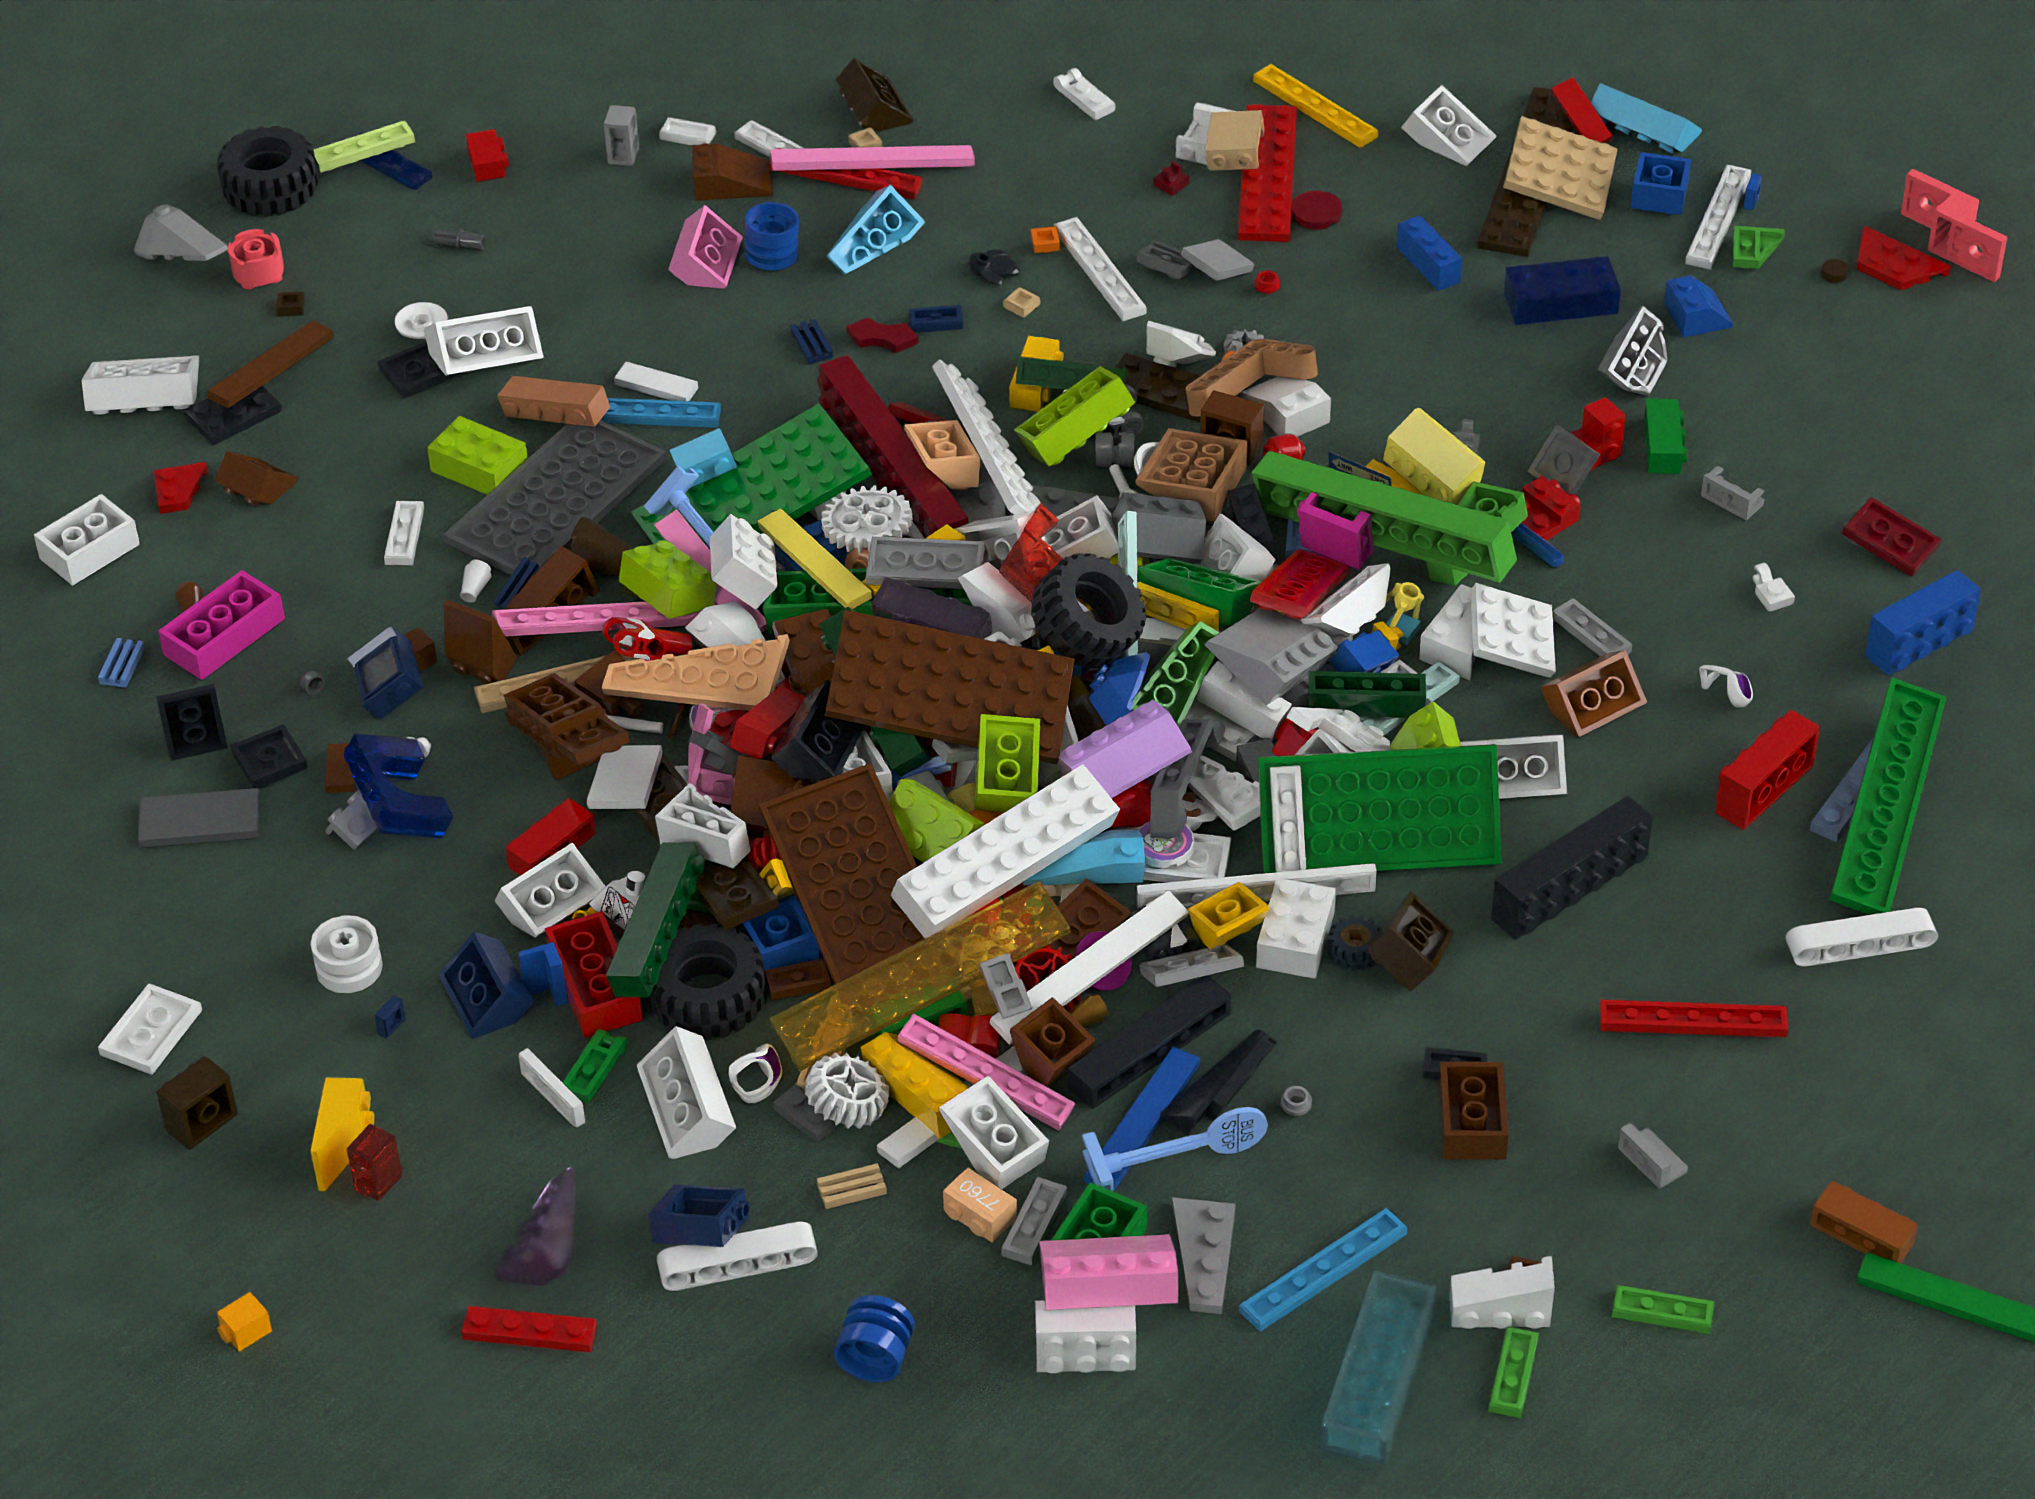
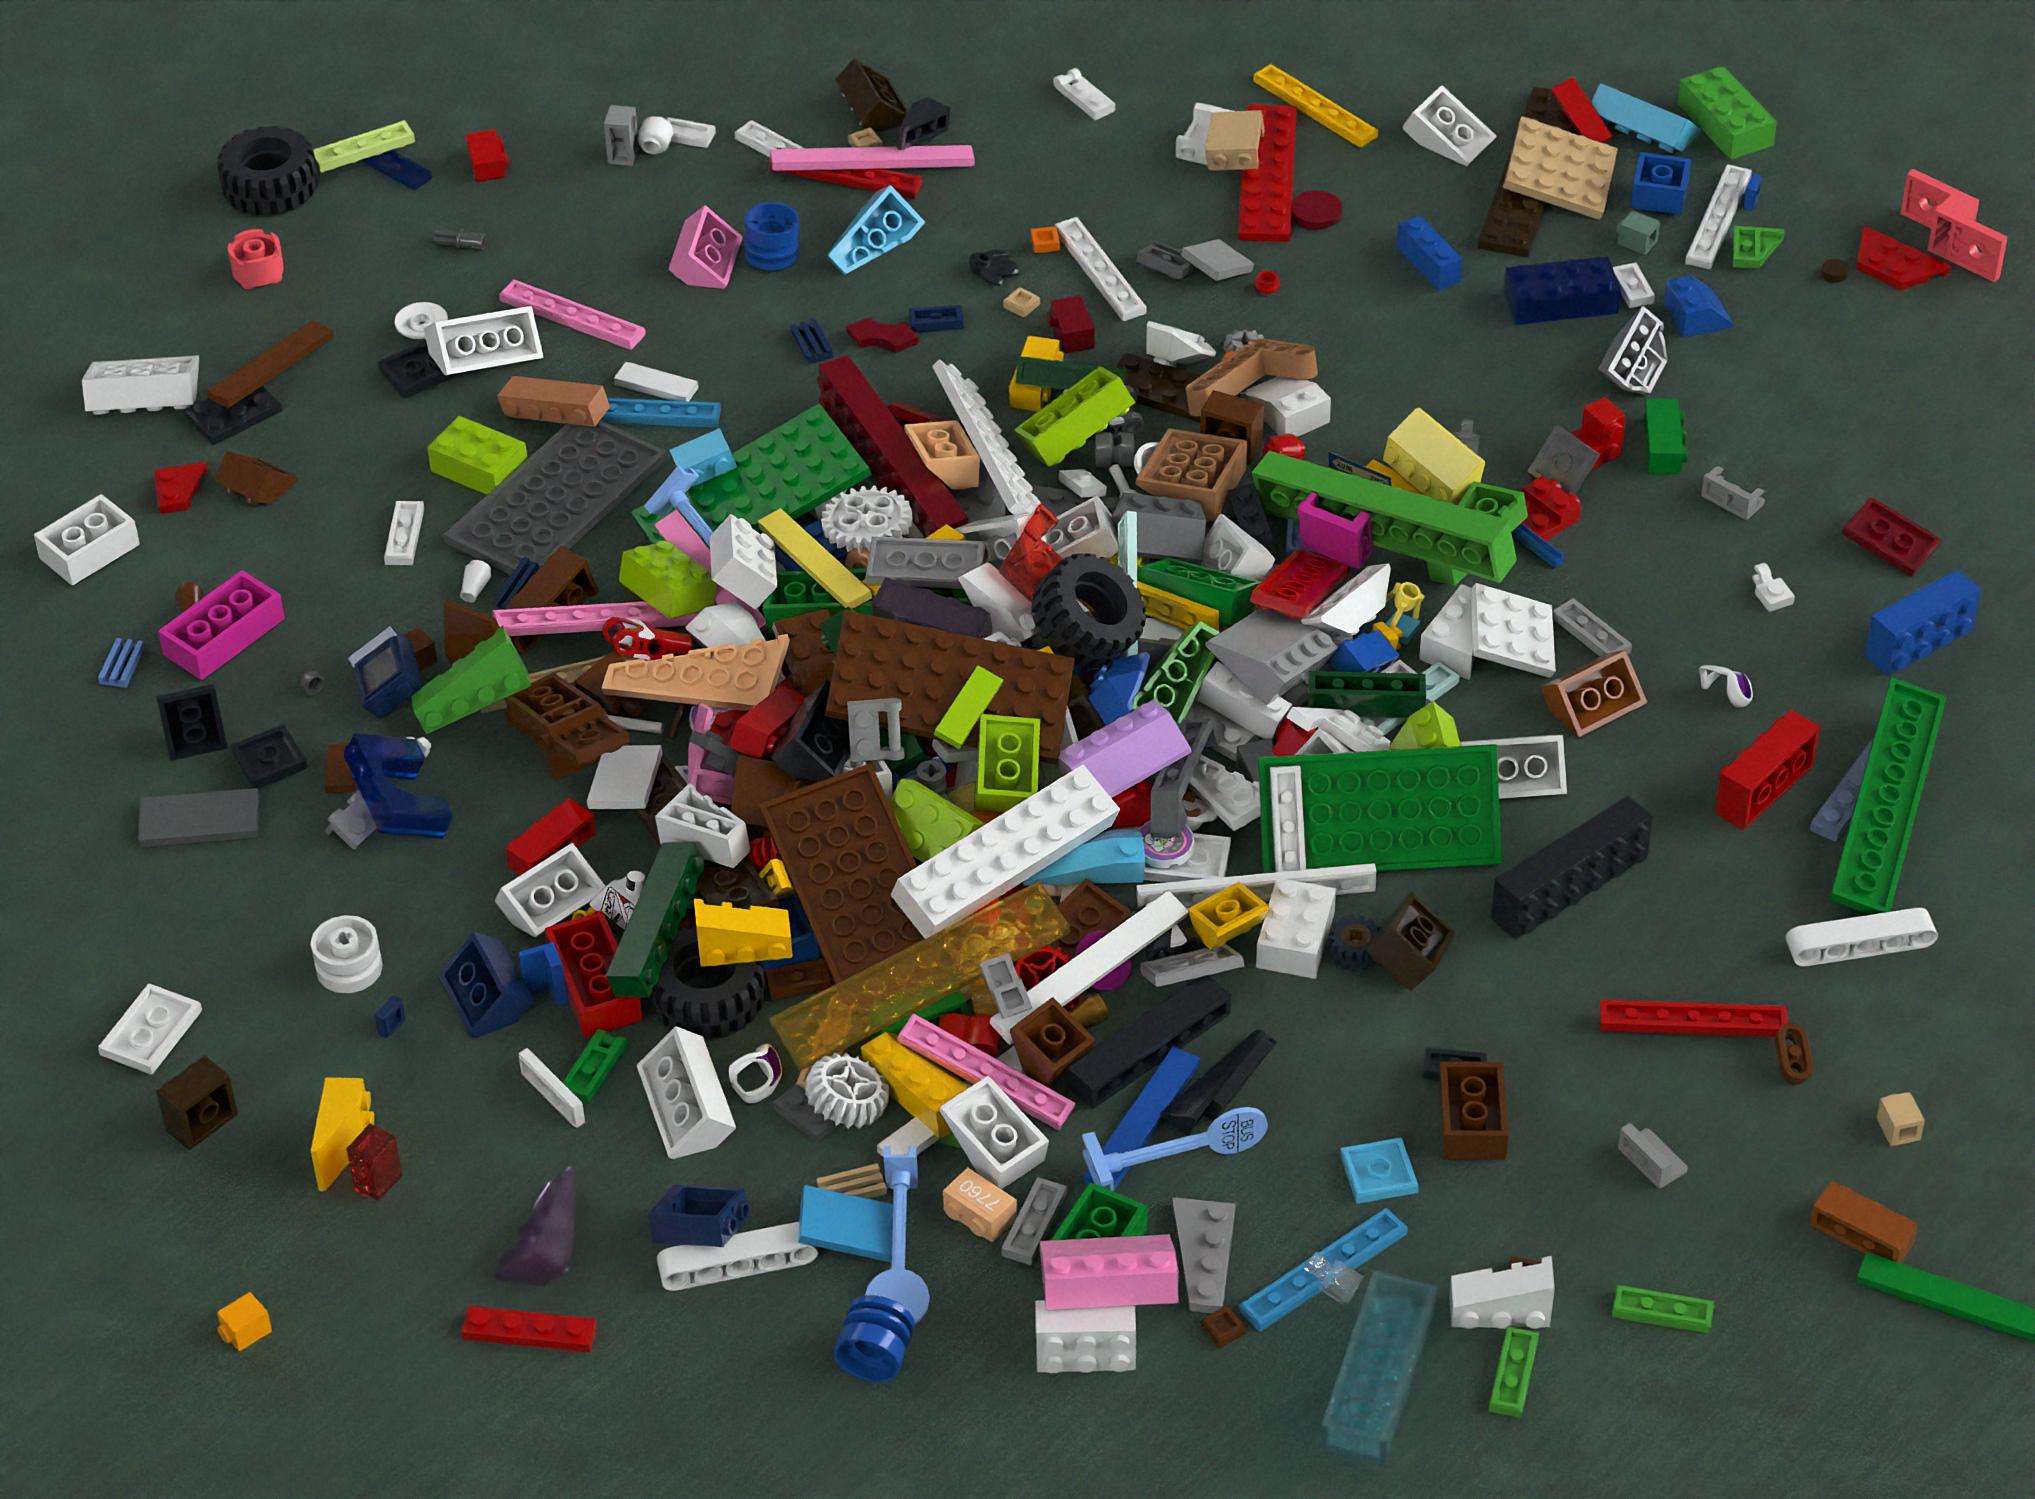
light grey wedge [134,205,228,261] -> none
dark brown tile [276,291,305,317] -> none
dark brown cone [566,516,635,577] -> none
reddish brown slope [692,143,772,201] -> none
dark red tile [1153,161,1189,196] -> none
light grey plate [1281,1086,1312,1116] -> none
none -> bright green wedge [411,625,531,735]
none -> bright pink tile [499,279,645,350]
none -> white head [637,116,673,154]
none -> yellow wedge [694,899,793,967]
none -> dark azure tile [798,1185,893,1262]
none -> light grey plate [847,698,905,762]
none -> light blue piece [865,1146,930,1324]
none -> black slope [897,97,951,150]
none -> dark grey wheel [916,760,947,796]
none -> lime tile [934,665,1003,749]
none -> dark red brick [1047,295,1095,354]
none -> white plate [1058,469,1107,498]
none -> reddish brown tile [1201,1305,1247,1349]
none -> clear plate [1303,1252,1364,1306]
none -> medium azure tile [1340,1137,1419,1204]
none -> white plate [1611,263,1655,308]
none -> sand green brick [1617,210,1660,255]
none -> bright green brick [1677,66,1777,160]
none -> reddish brown plate [1774,1023,1814,1084]
none -> tan brick [1877,1092,1925,1147]

